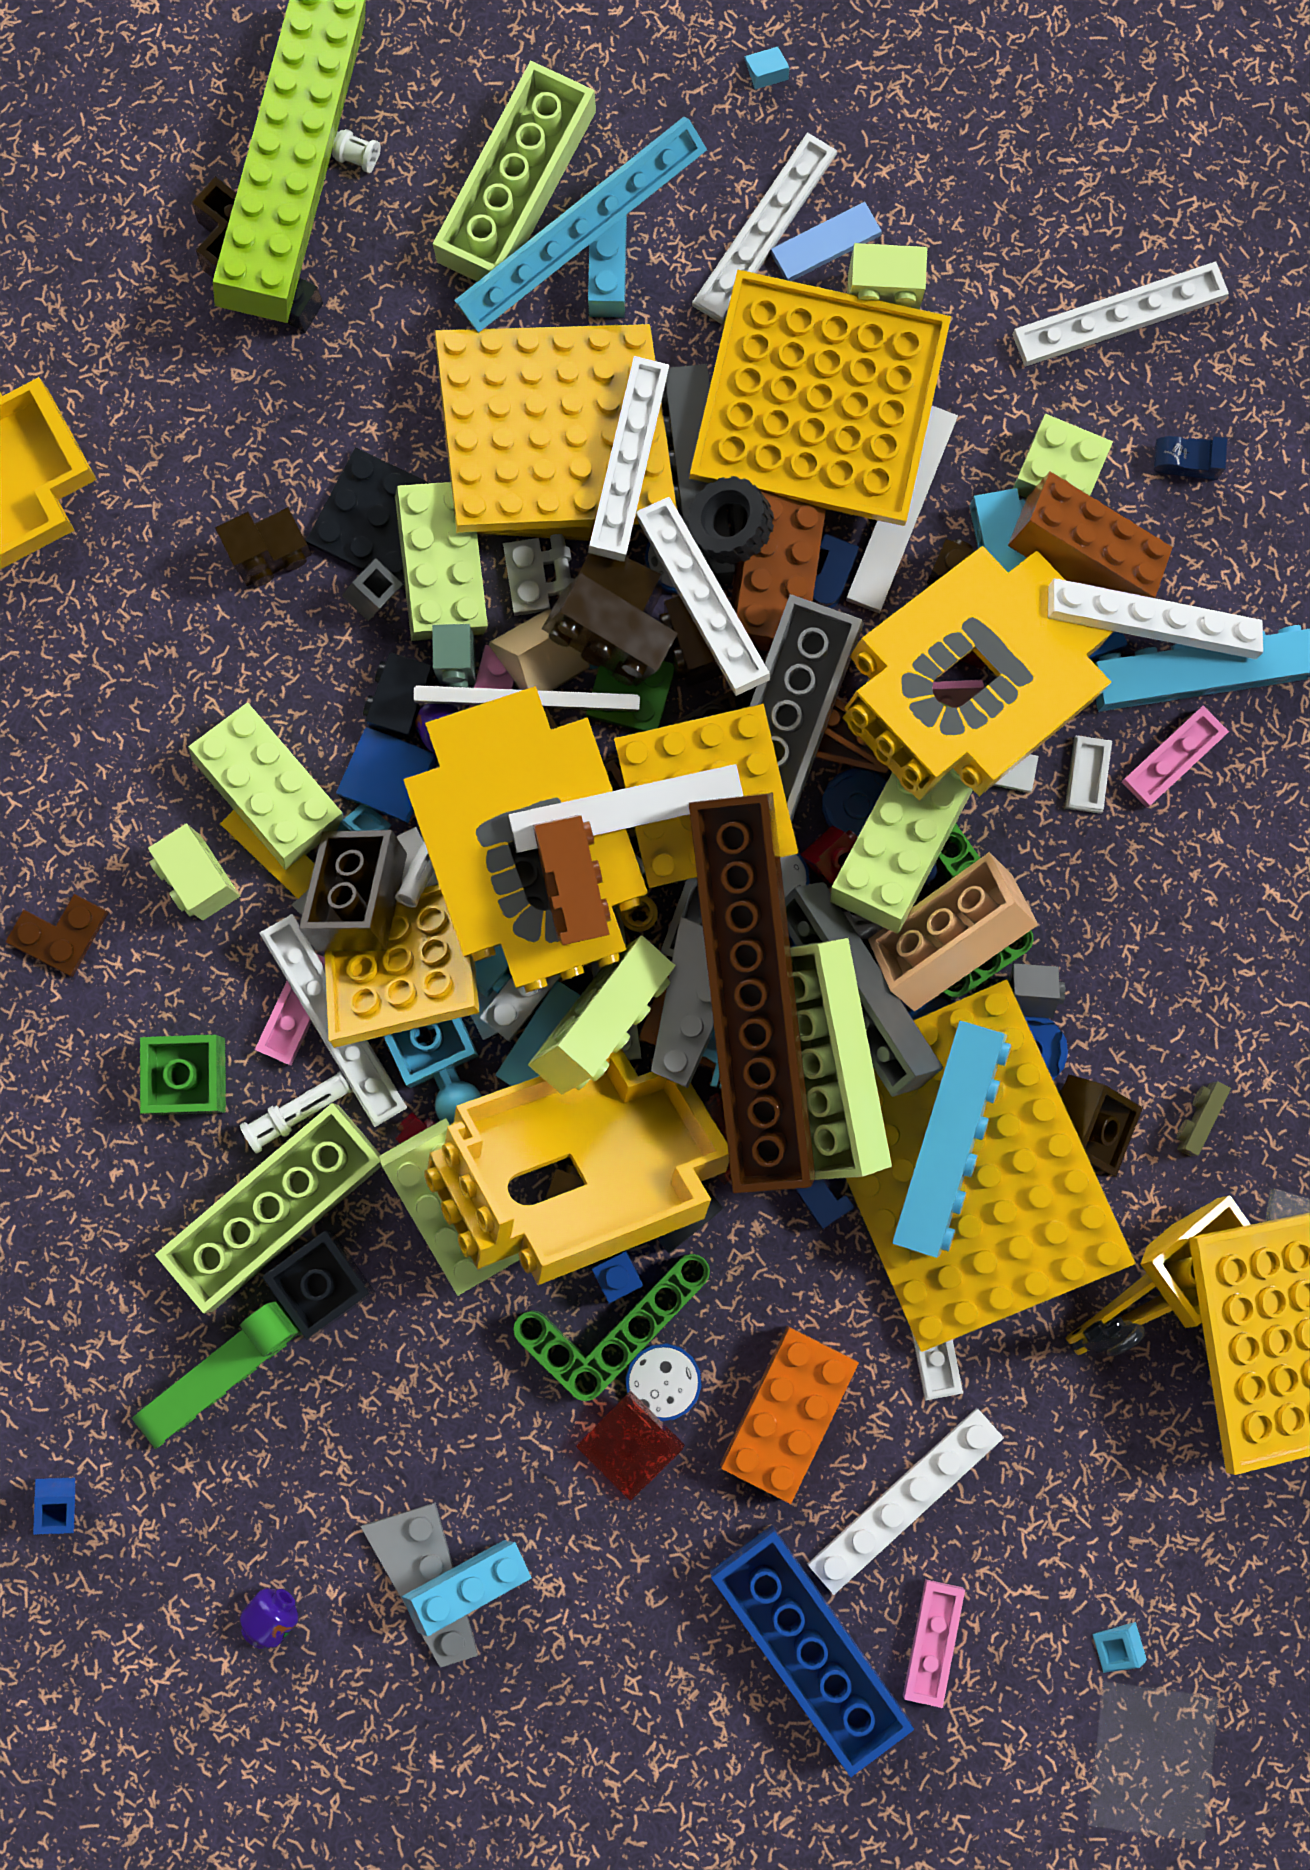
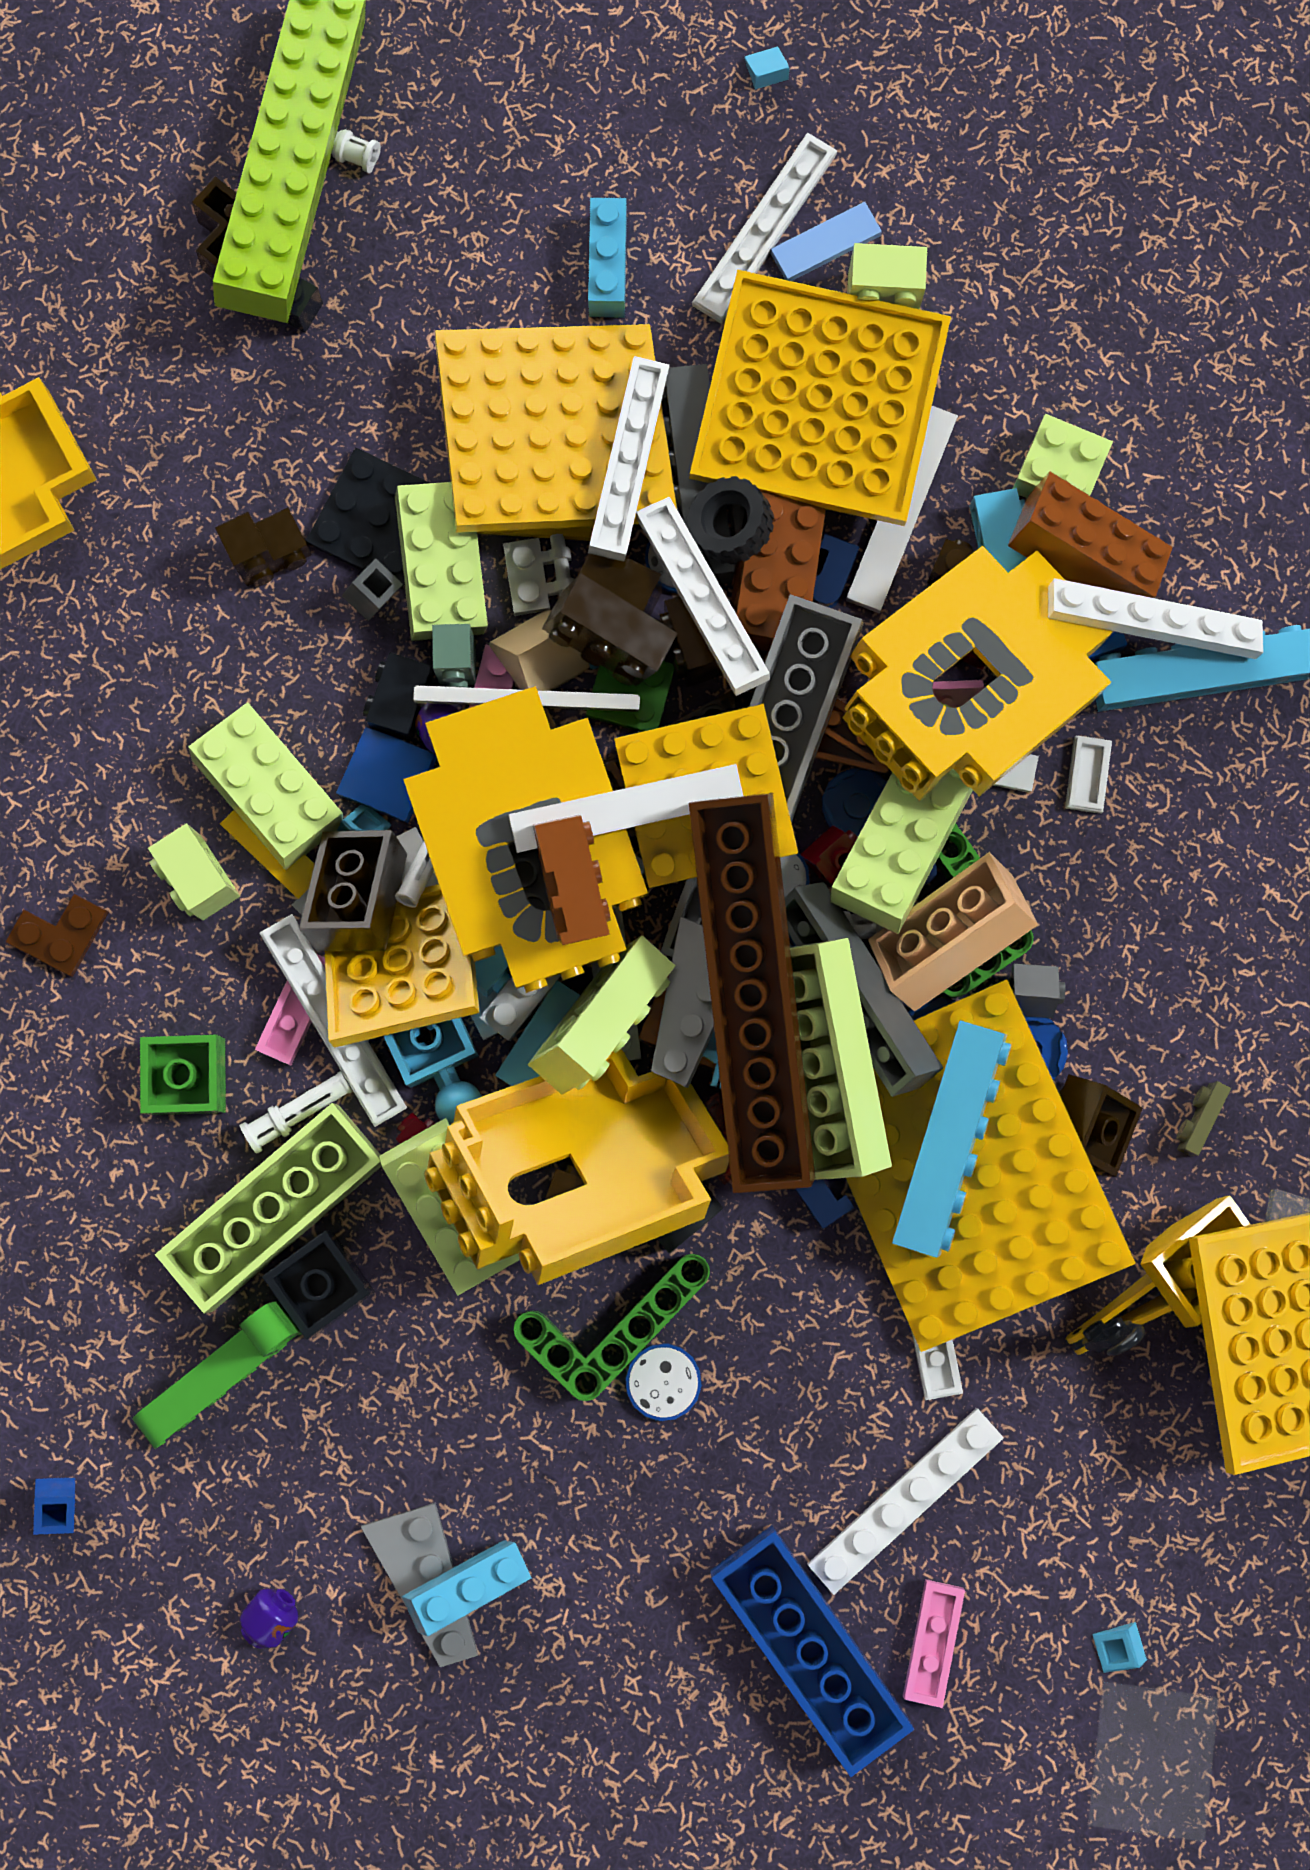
yellowish green brick [433,61,596,282] -> none
medium azure plate [454,117,707,333] -> none
clear red plate [576,1390,685,1501] -> none
blue brick [592,1251,644,1303] -> none
yellow cone [620,896,658,932] -> none
orange brick [720,1325,859,1504] -> none
white plate [1012,262,1229,367] -> none
bright pink plate [1122,706,1229,808] -> none
dark blue leg [1154,436,1227,480] -> none

